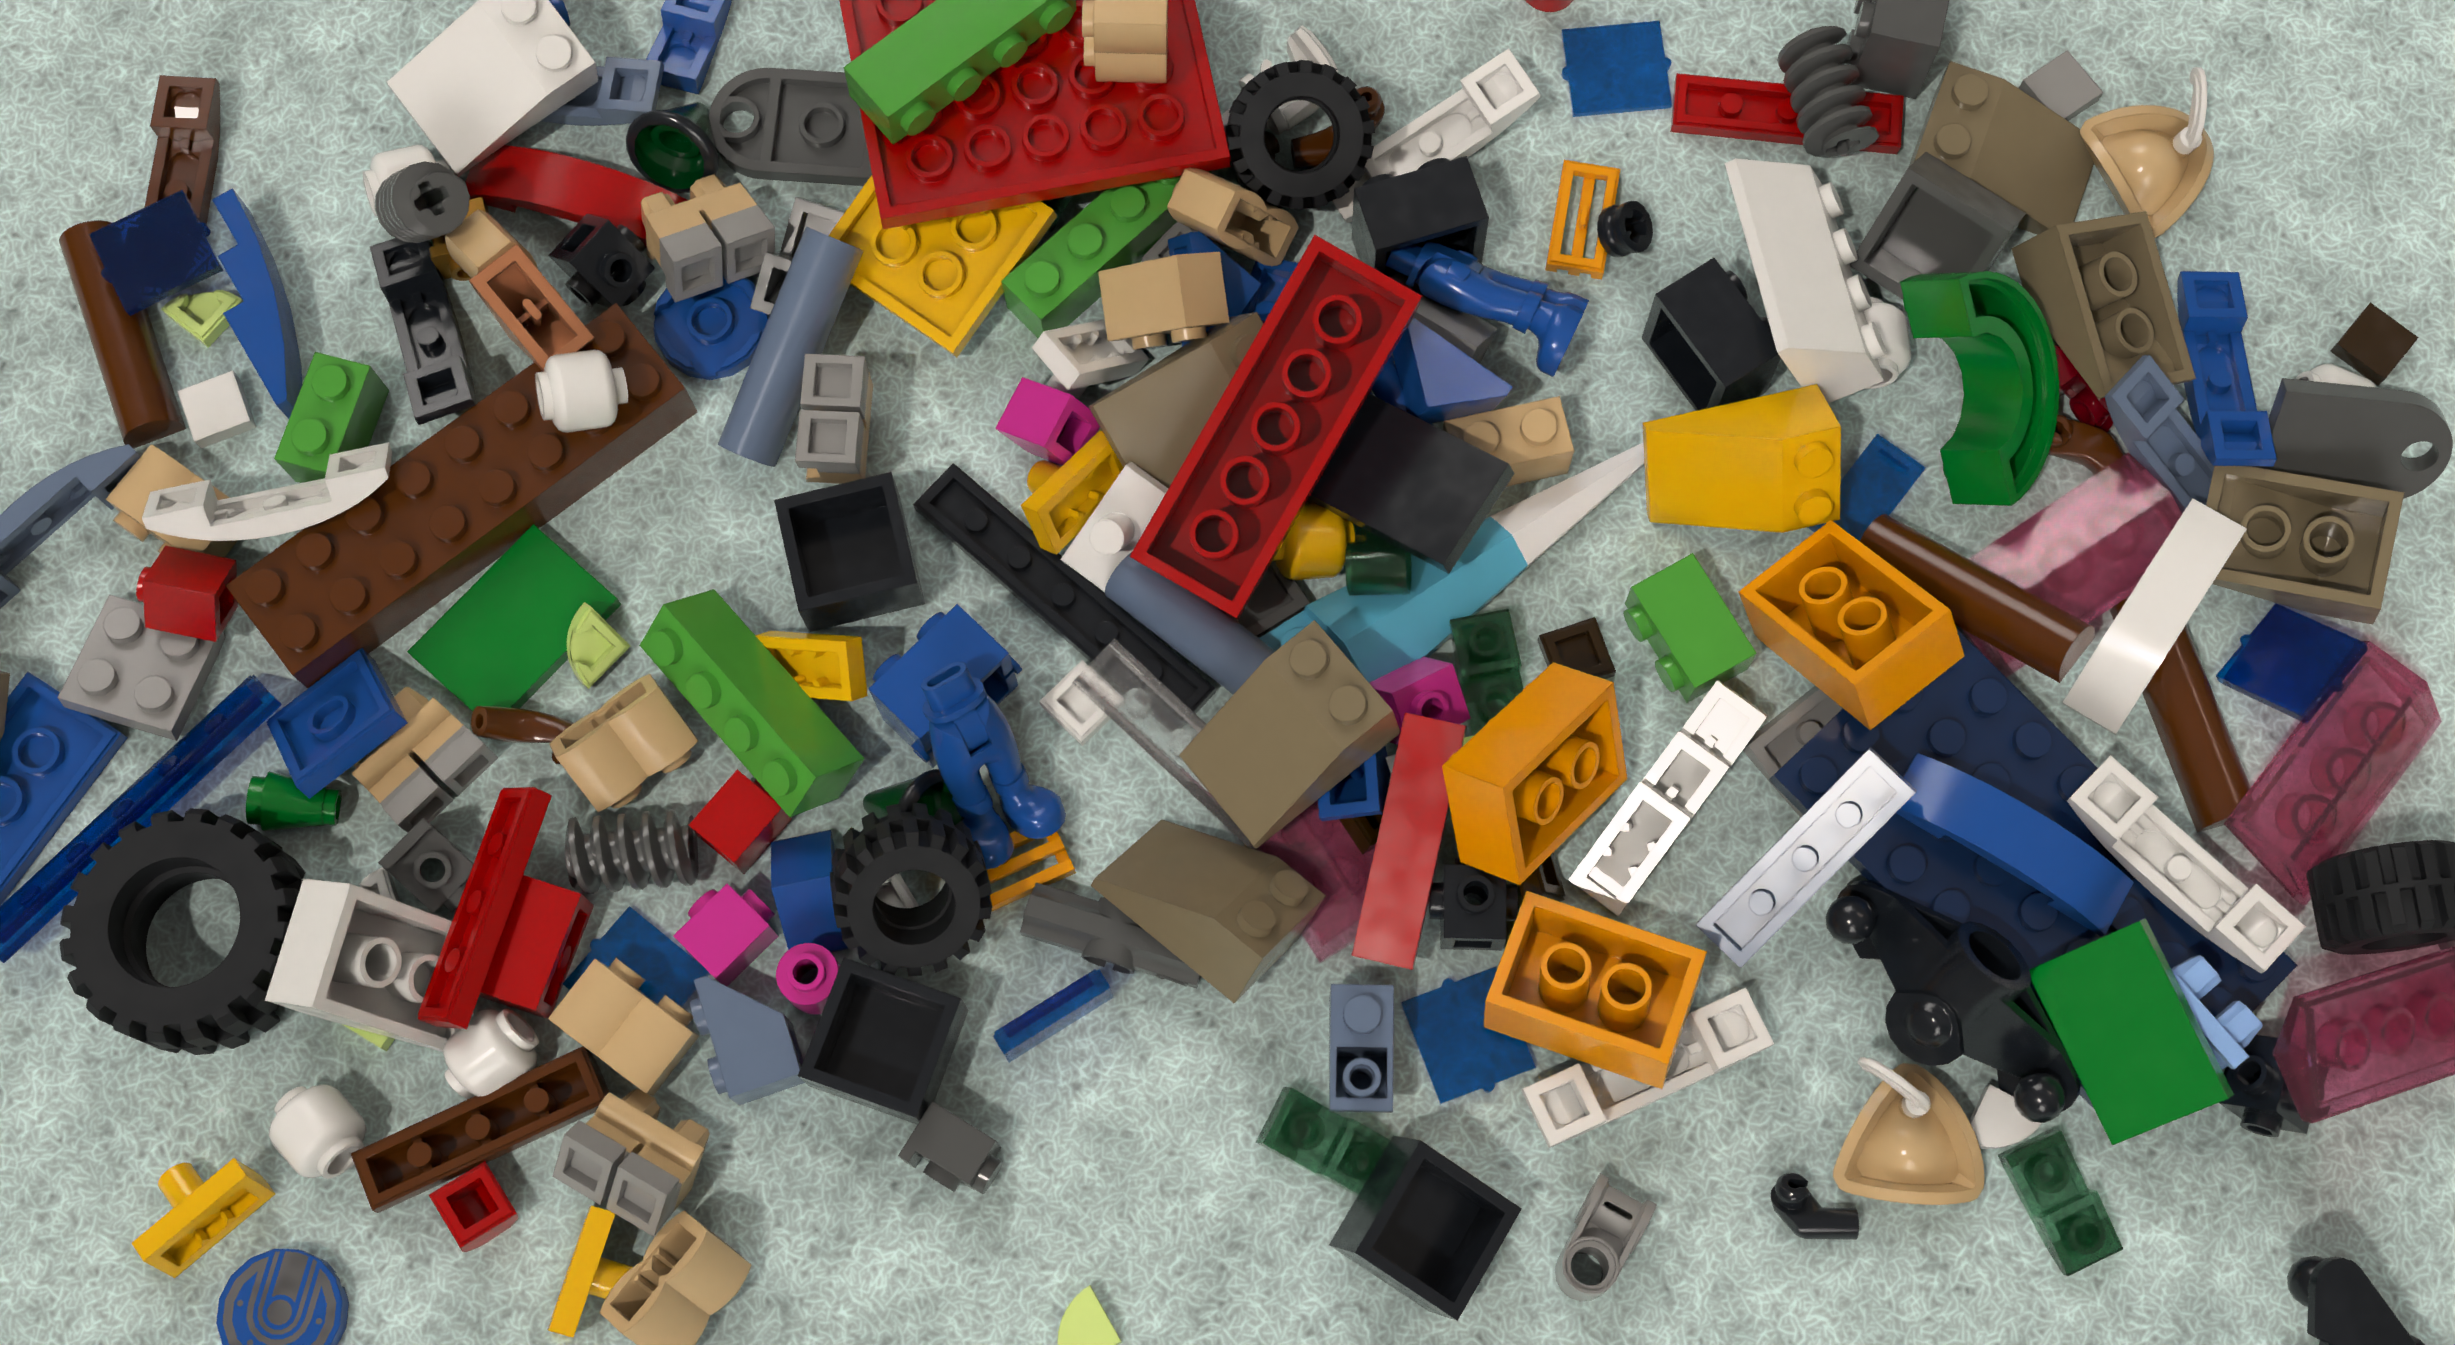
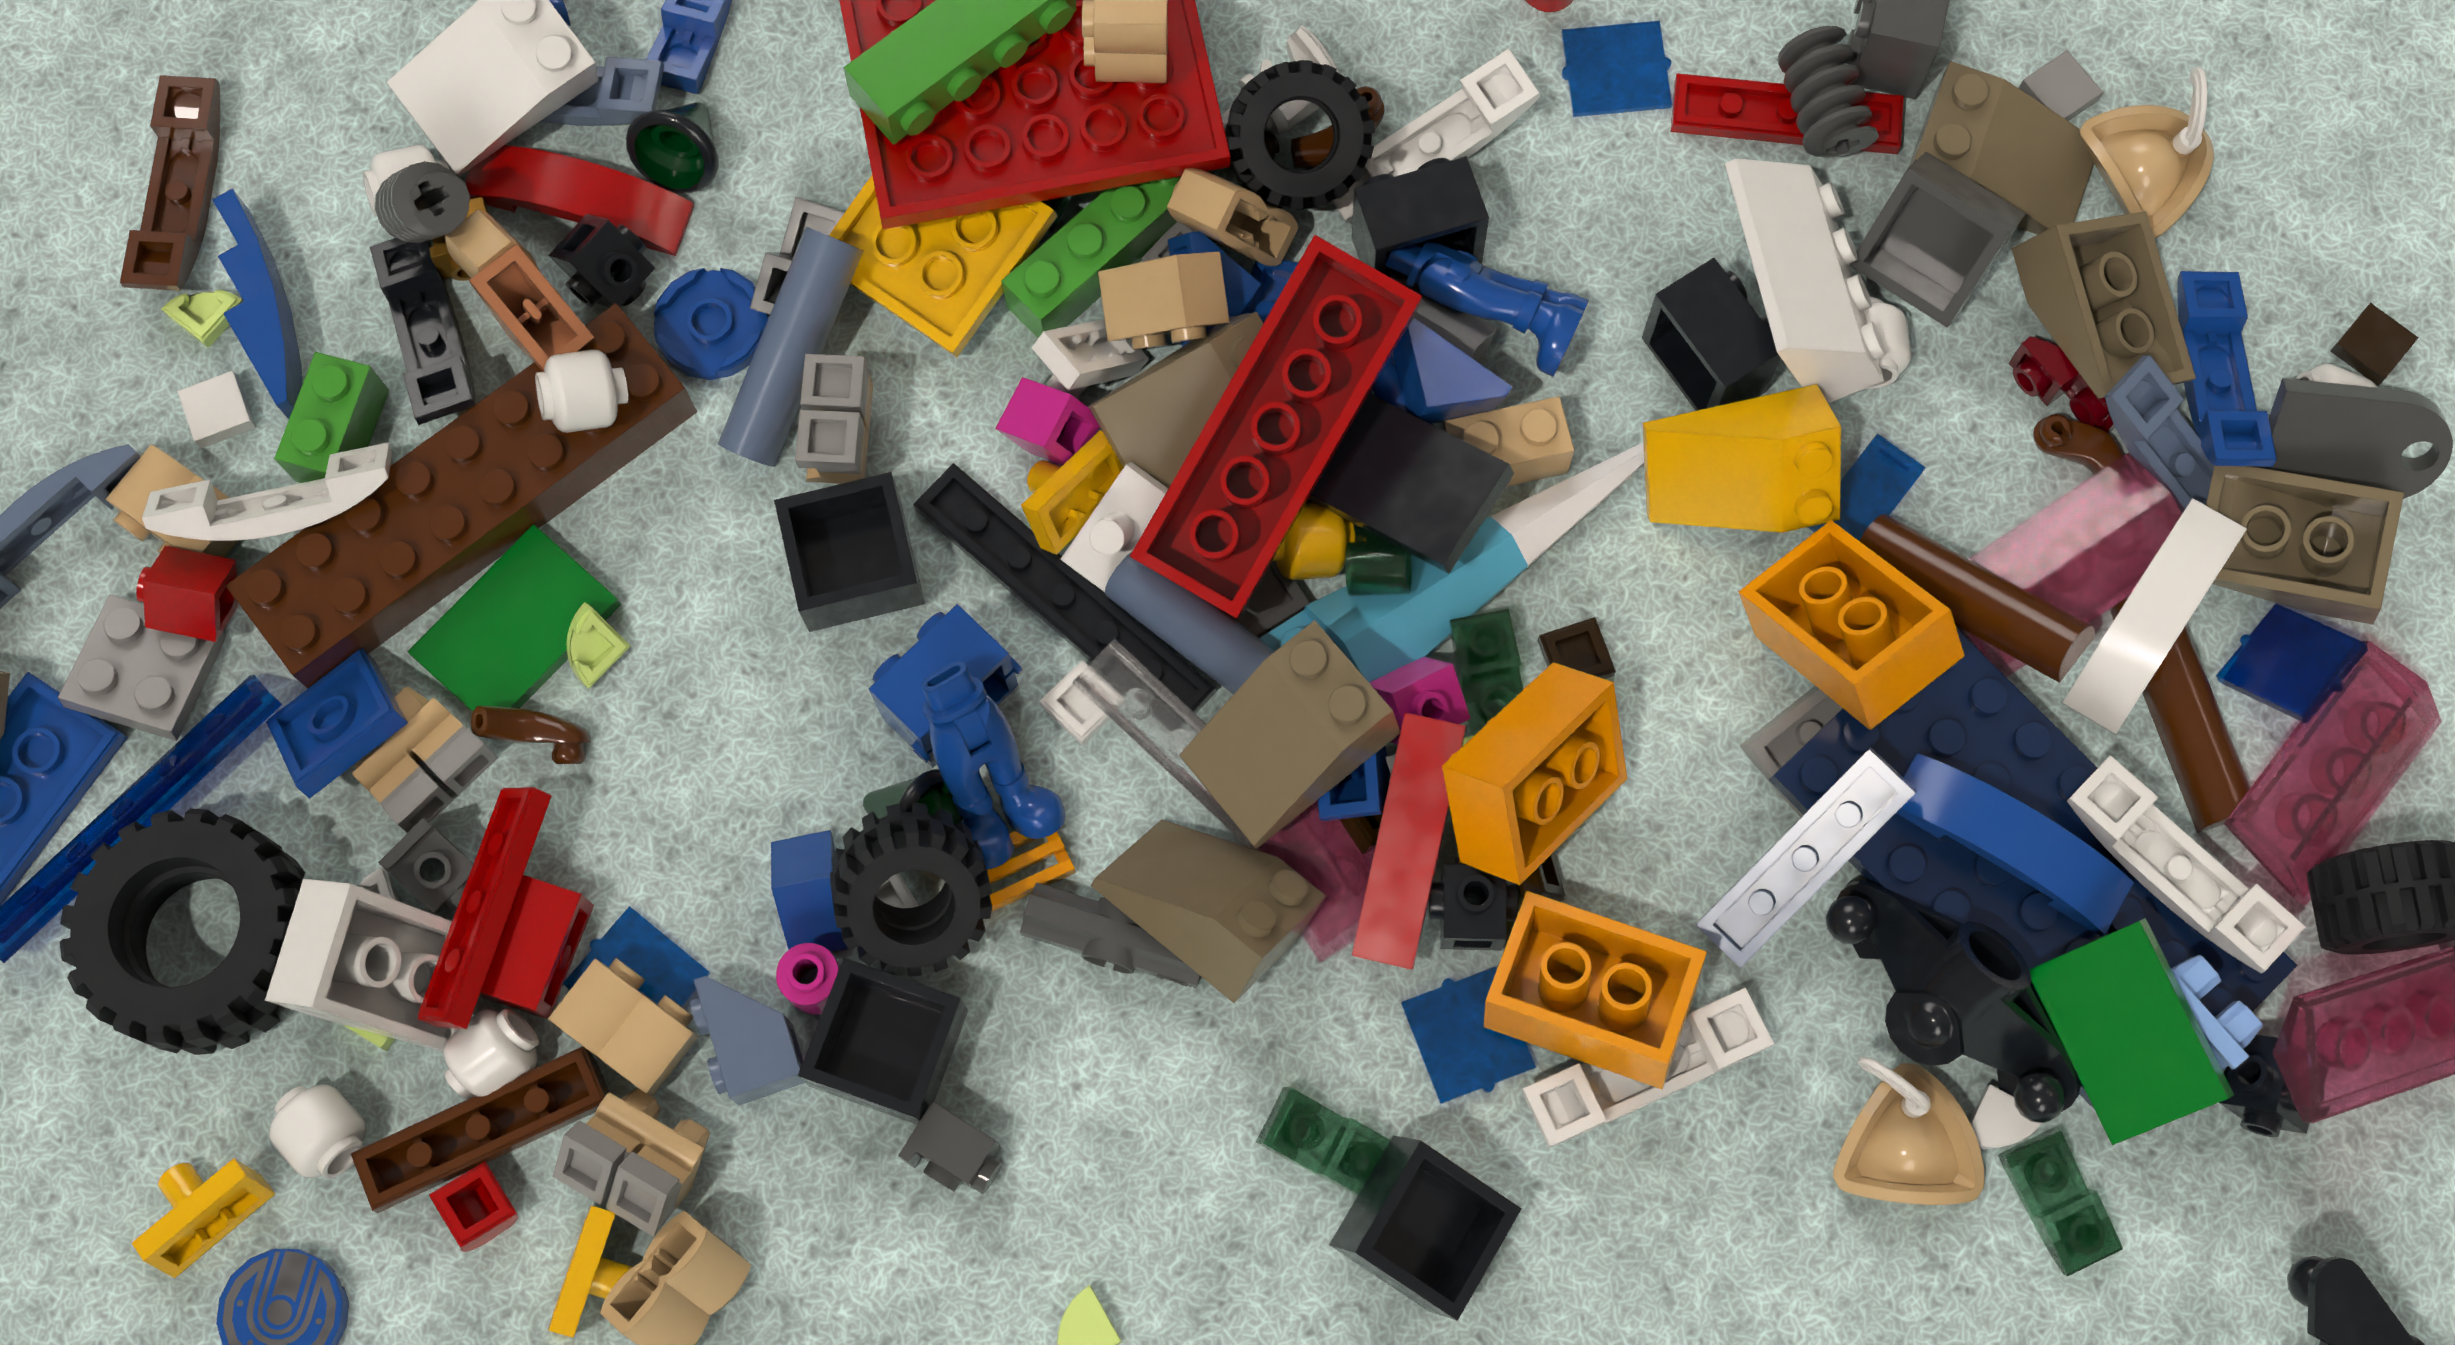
reddish brown brick [59,220,186,449] -> none
clear blue piece [89,190,224,316] -> none
green cone [246,771,342,831] -> none
tan brick [549,674,698,812] -> none
dark grey piece [565,809,699,894] -> none
bright green brick [639,589,865,818] -> none
light grey hips [641,174,775,303] -> none
dark pink brick [673,884,779,987] -> none
red brick [689,769,792,874] -> none
dark grey tile [709,68,872,186] -> none
yellow tile [755,631,868,701] -> none
clear blue tile [993,969,1114,1063] -> none
sand blue slope [1329,984,1394,1113] -> none
light orange tile [1545,160,1620,280] -> none
light grey piece [1555,1173,1657,1301] -> none
white slope [1569,680,1768,916] -> none
black bush [1597,201,1653,257] -> none
bright green brick [1623,553,1757,703] -> none
black arm [1771,1173,1859,1240] -> none
green brick [1900,271,2059,506] -> none

